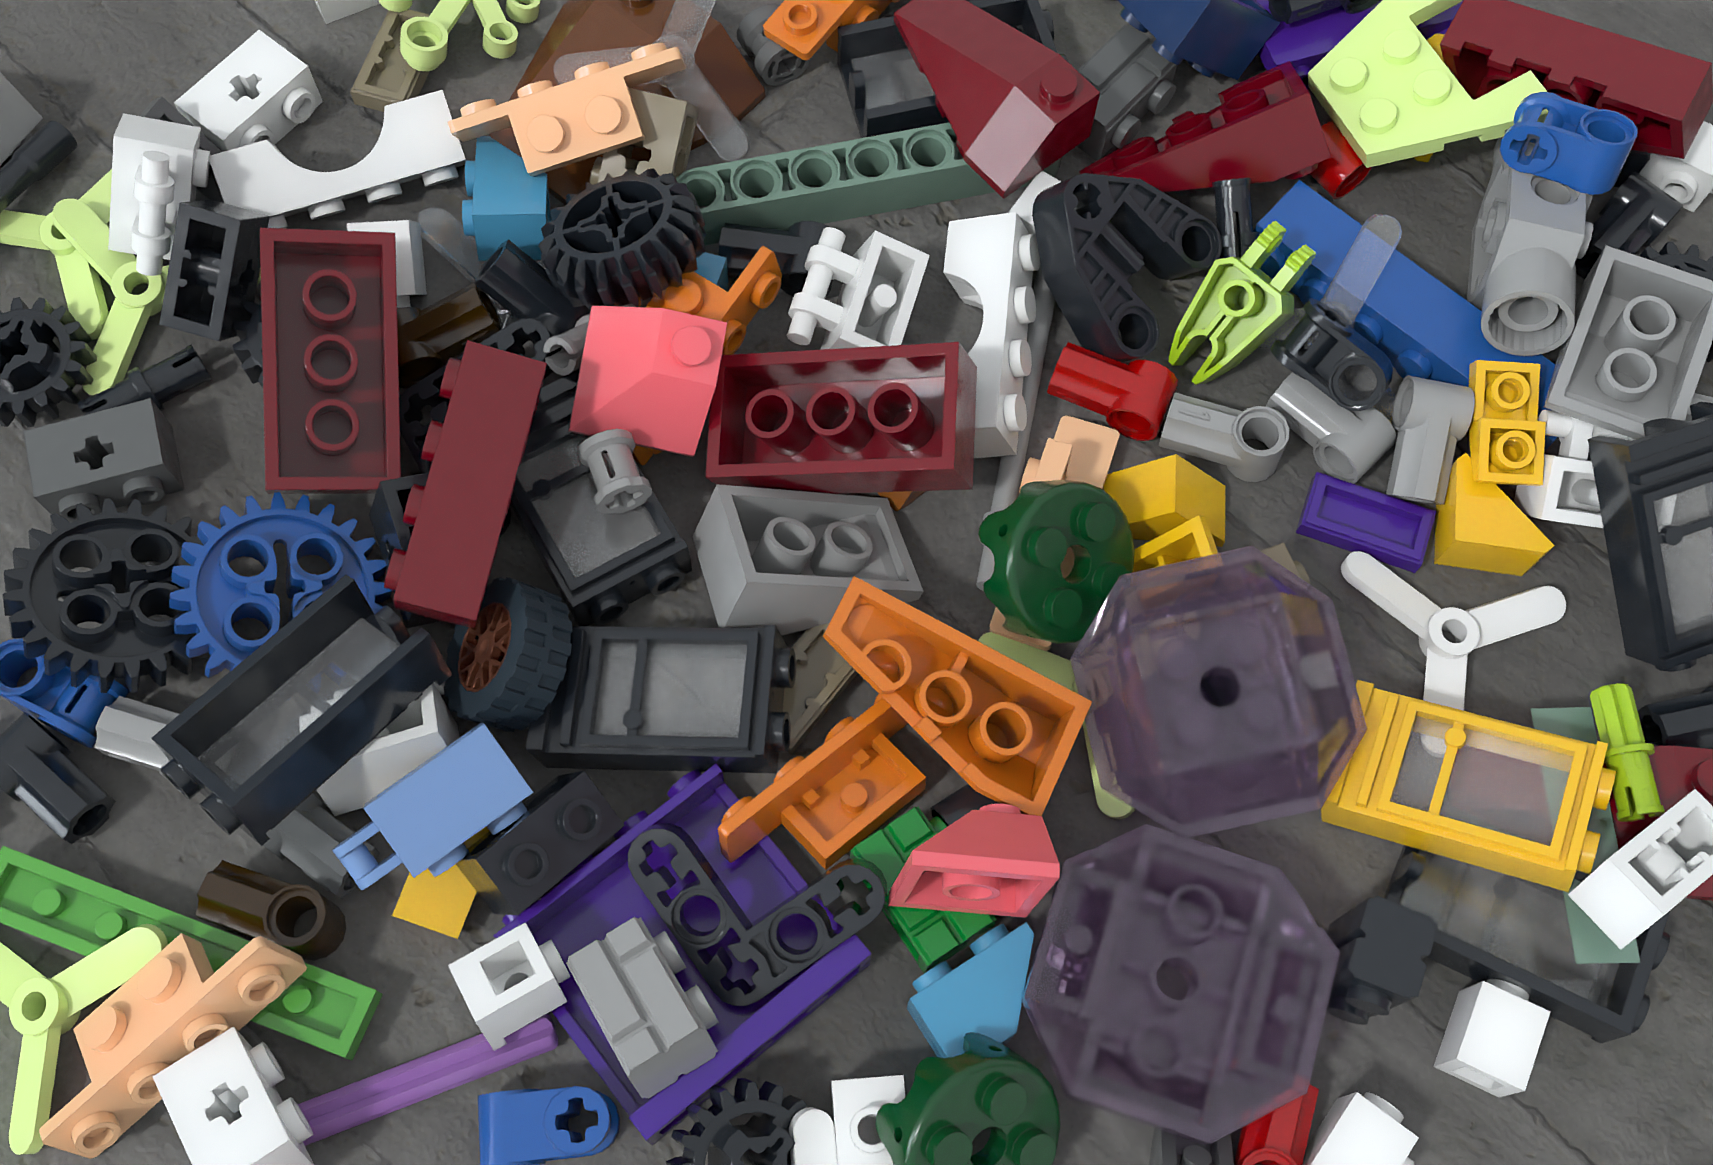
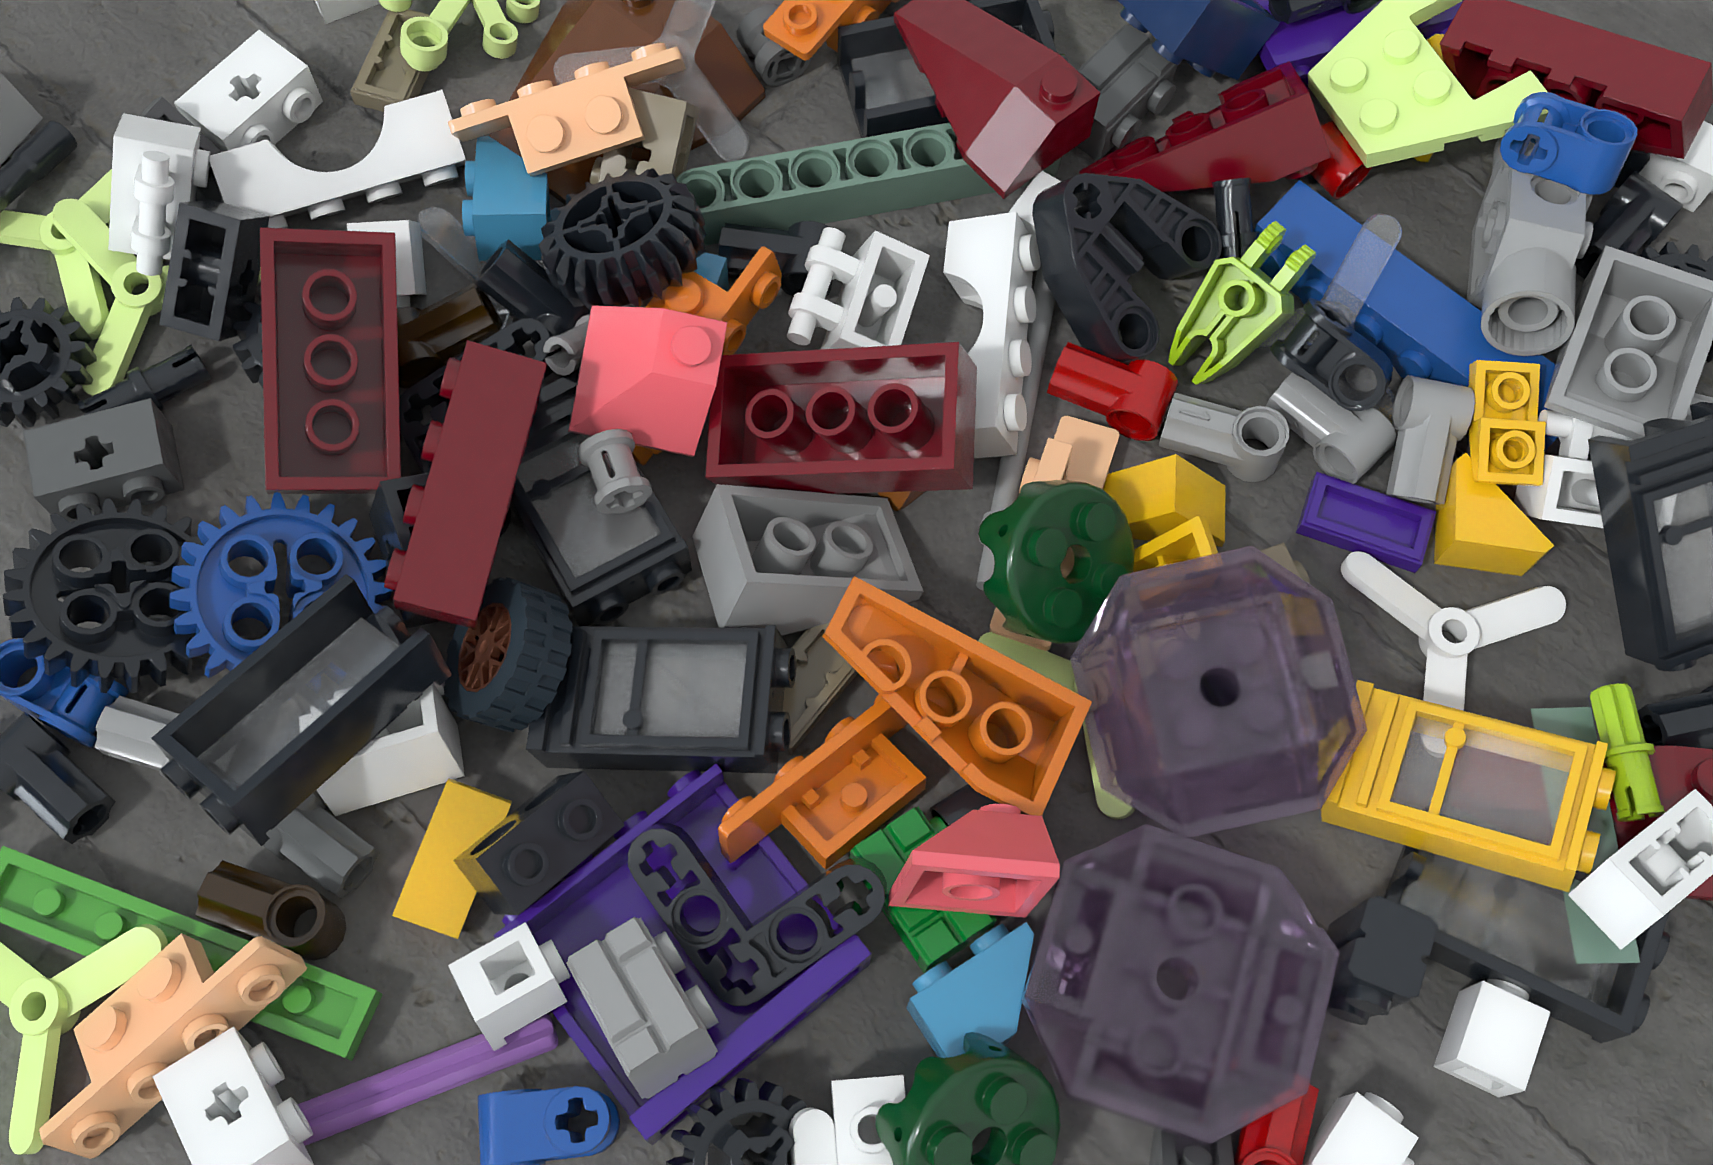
medium blue brick [332,722,533,890] -> none

